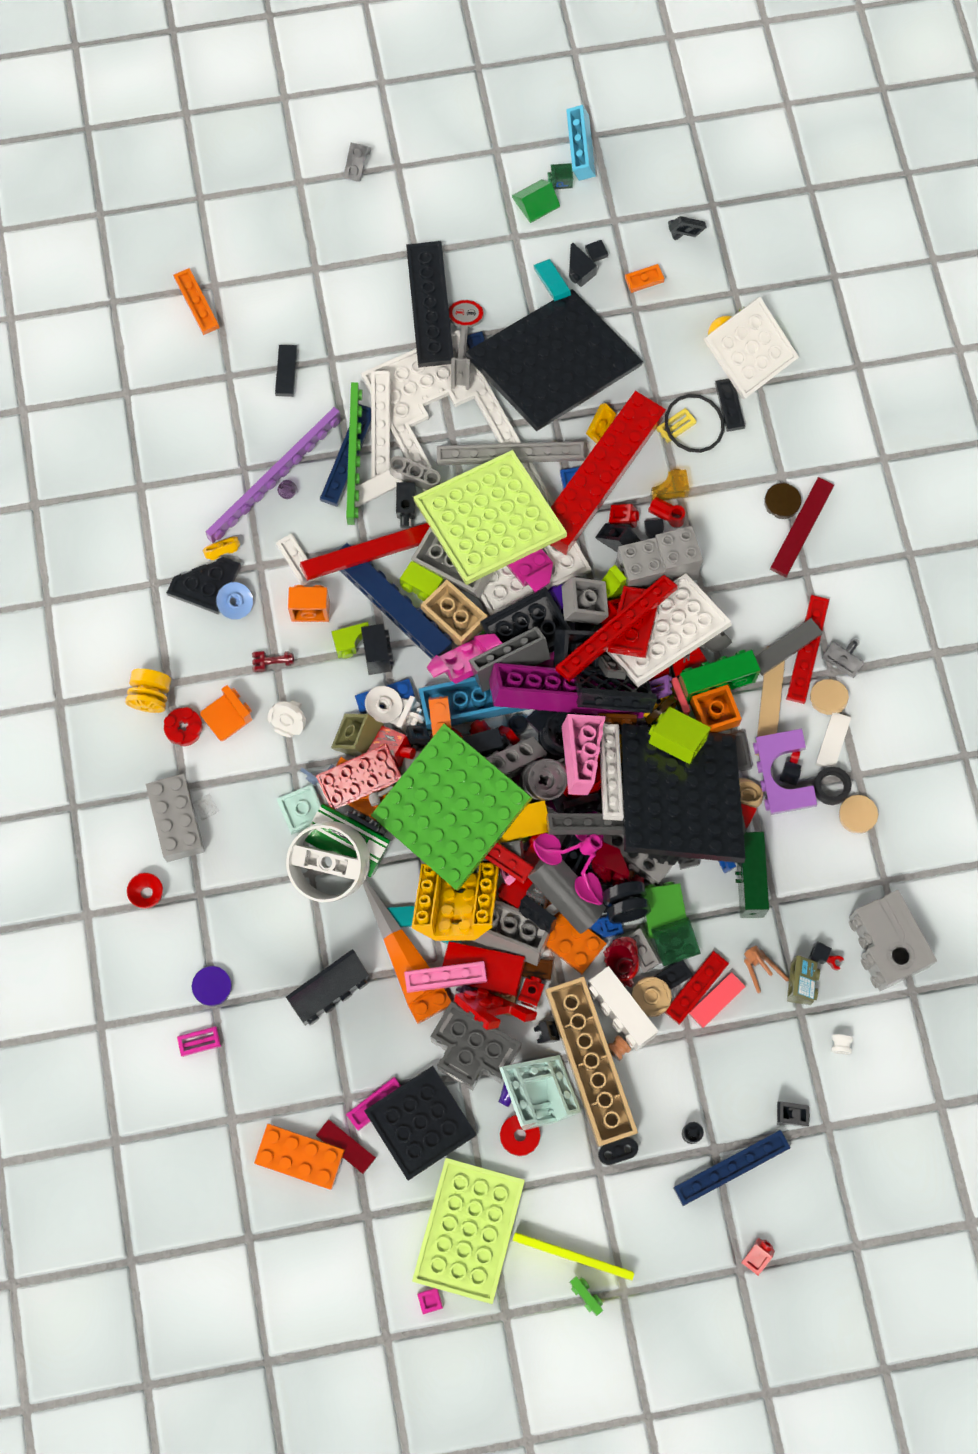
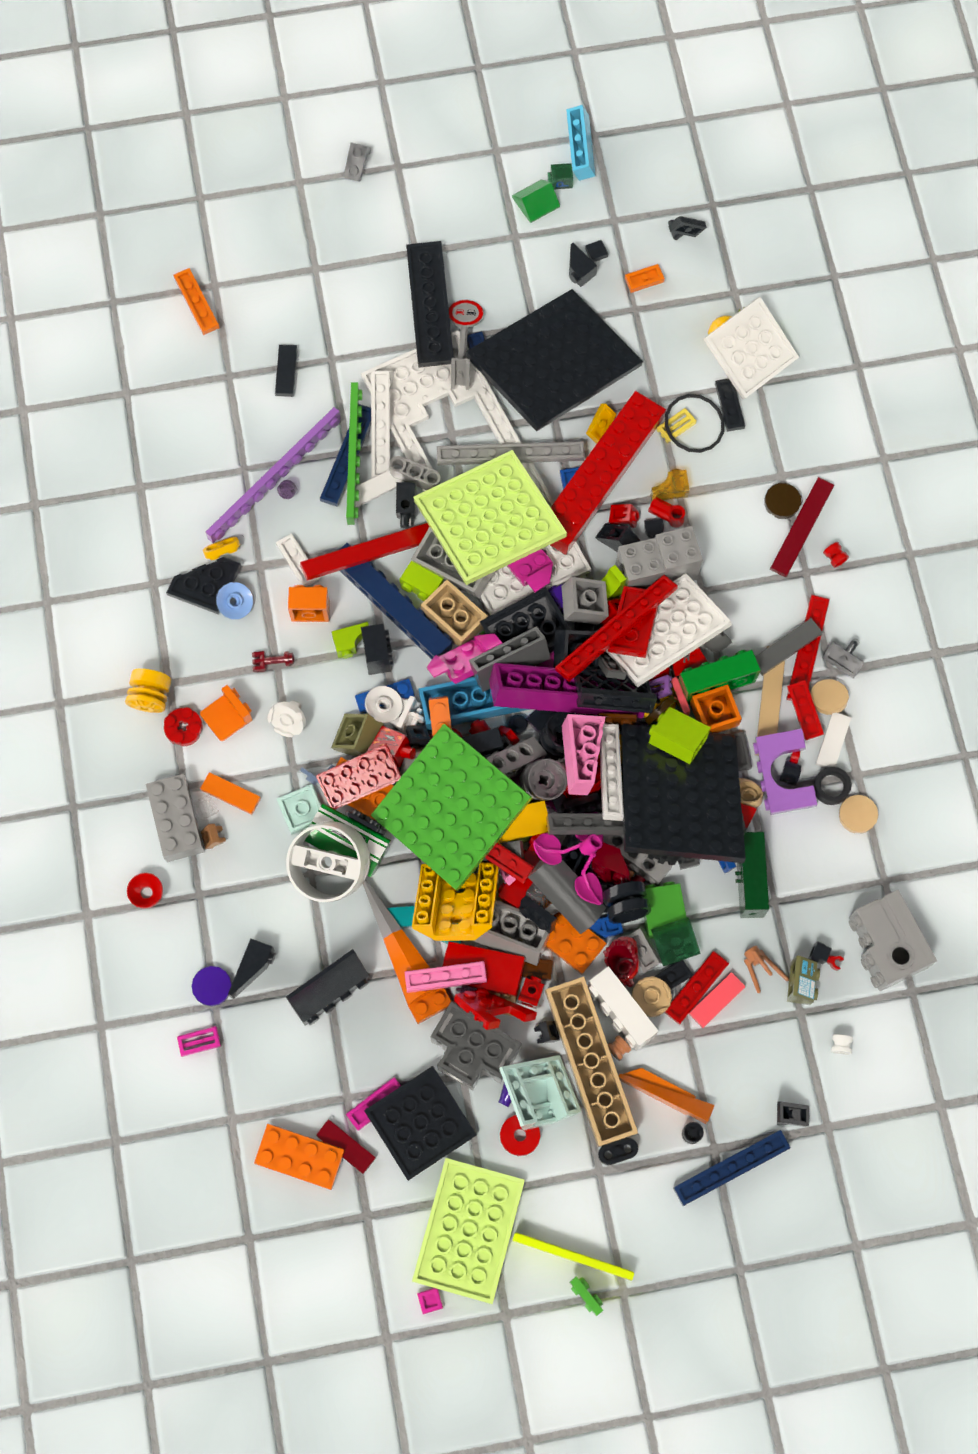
light grey hand [369,785,393,806] -> none
teal tile [534,259,571,301] -> none
bracket [741,1238,775,1276] -> none
none -> orange tile [200,772,261,815]
none -> medium nougat tile [200,824,226,850]
none -> black slope [228,938,276,999]
none -> orange wedge [618,1068,715,1124]
none -> red plate [787,680,824,741]
none -> red wheel [823,542,849,568]

